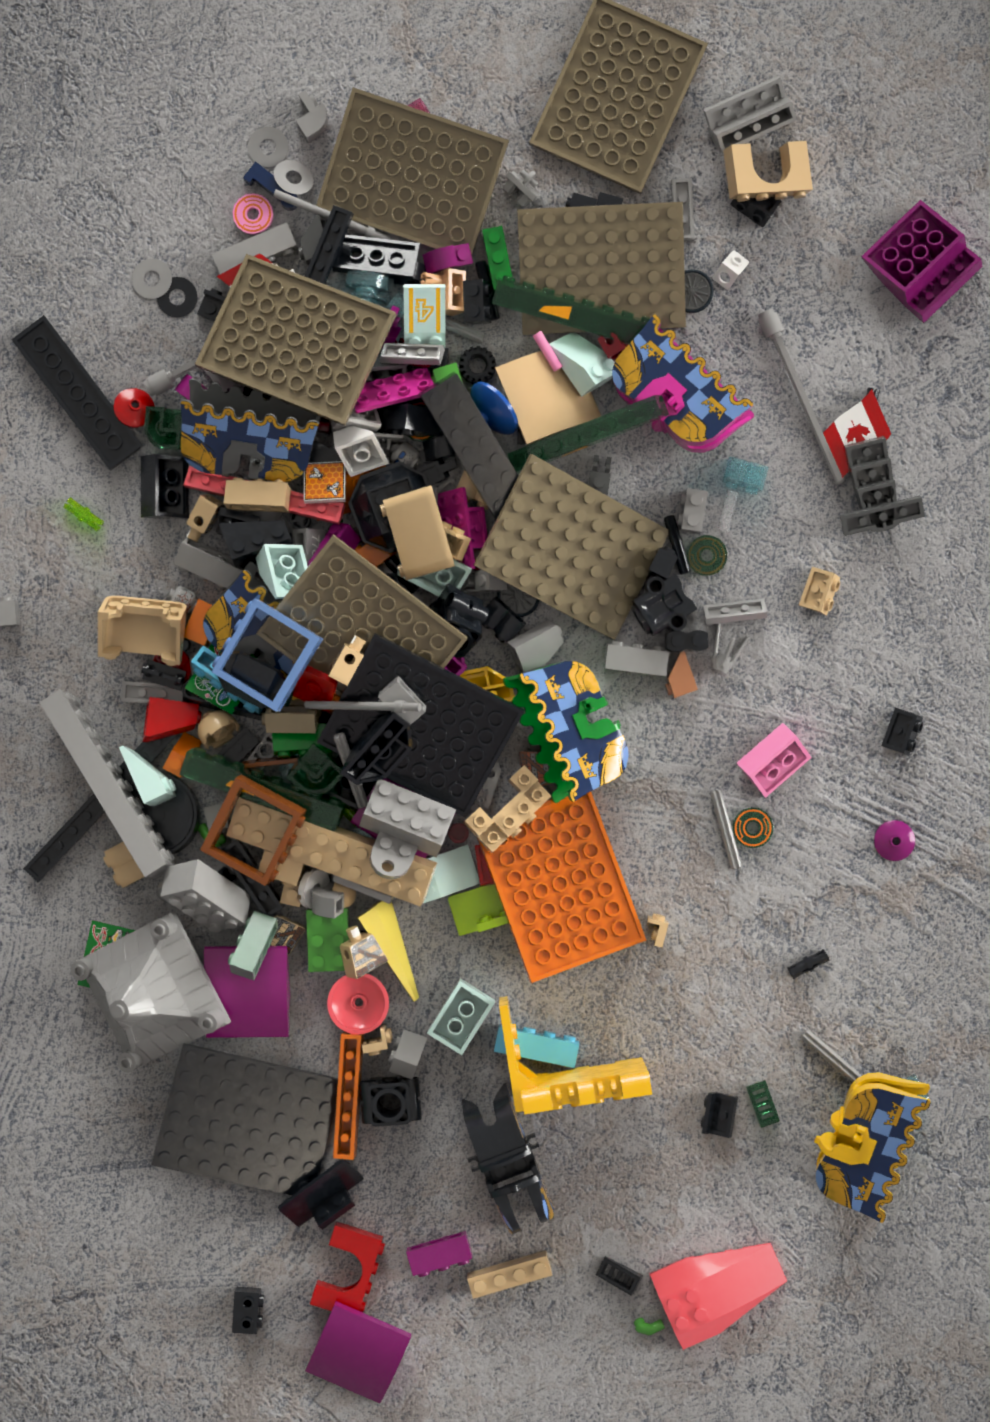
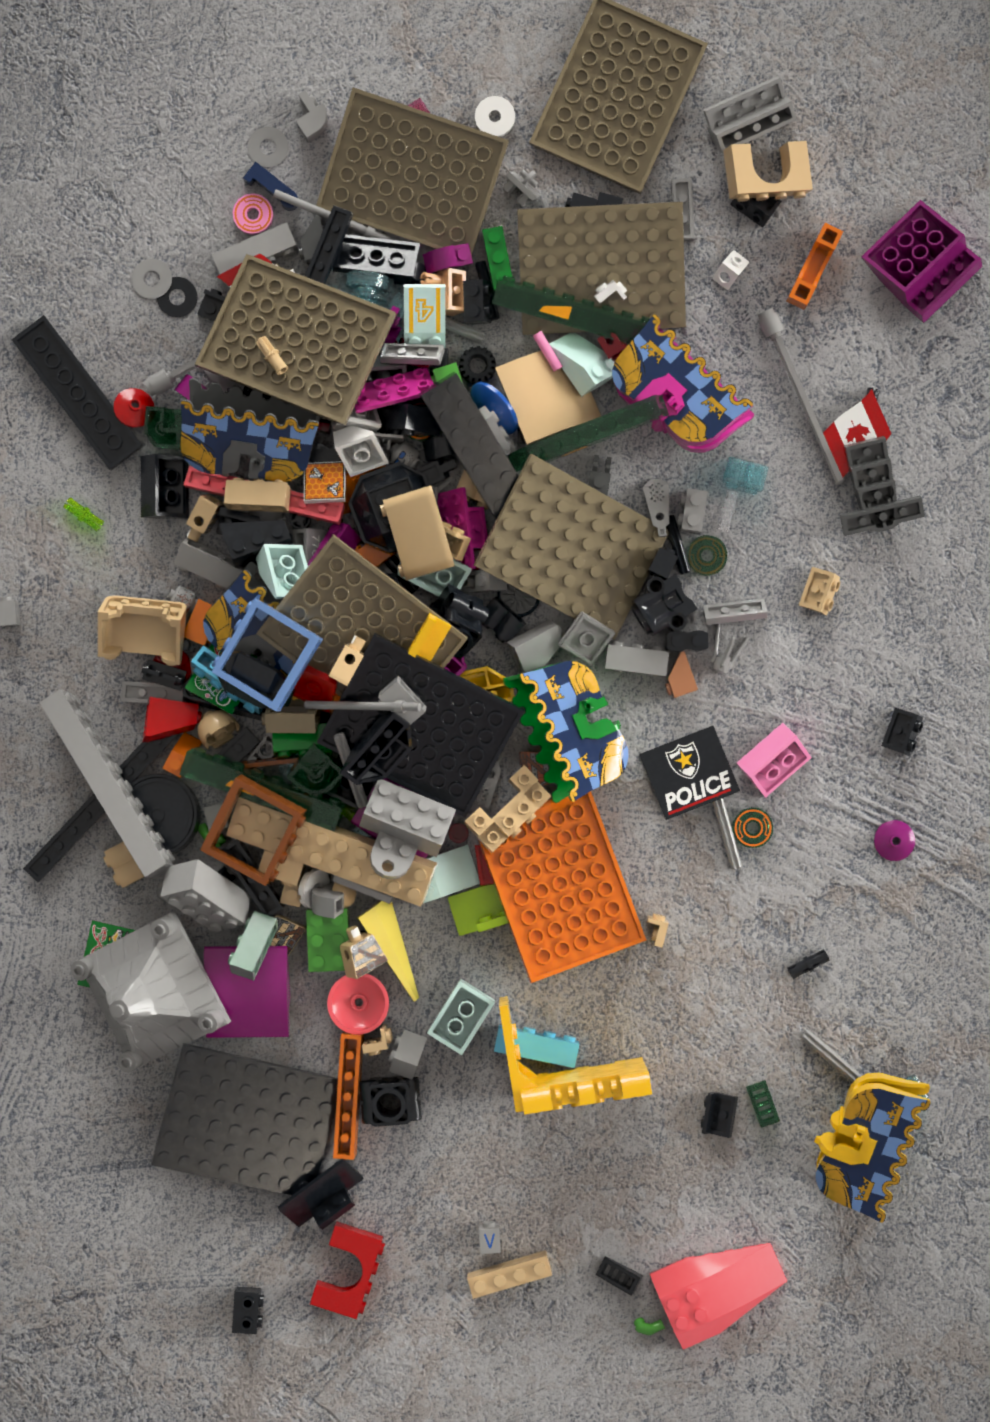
light aqua slope [119,746,176,807] -> none
light grey piece [274,160,313,194] -> none
magenta slope [305,1301,411,1403] -> none
magenta brick [406,1231,473,1277] -> none
black animal [462,1083,554,1234] -> none
dark grey wheel [685,269,714,313] -> none
none -> tan axle [256,336,288,375]
none -> yellow panel [408,613,452,661]
none -> white tile [475,96,515,137]
none -> light grey hinge [479,406,516,456]
none -> light grey brick [479,1221,501,1254]
none -> light grey tile [558,611,615,666]
none -> white bracket [594,280,627,303]
none -> black sticker [639,726,740,820]
none -> light grey piece [642,478,669,537]
none -> orange arch [786,223,844,310]

